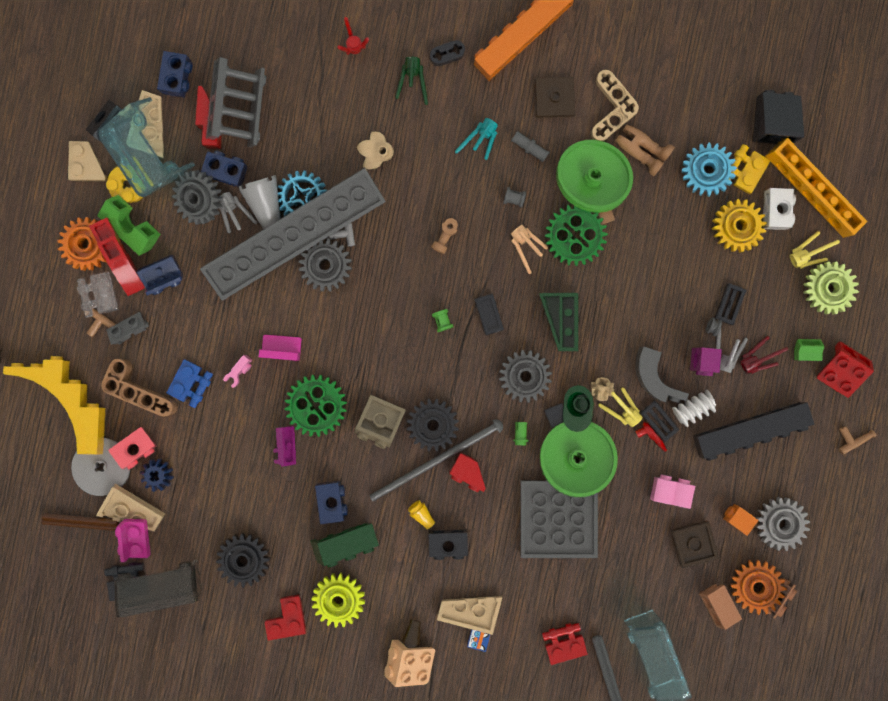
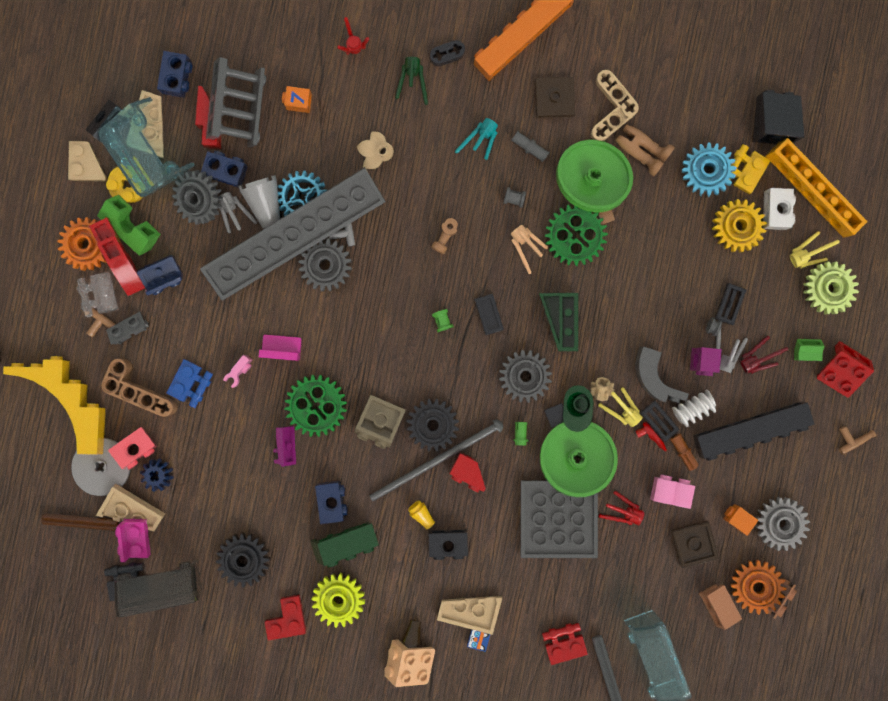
none -> orange brick [282,86,312,113]
none -> red plant [598,491,644,525]
none -> dark orange axle [670,433,698,471]

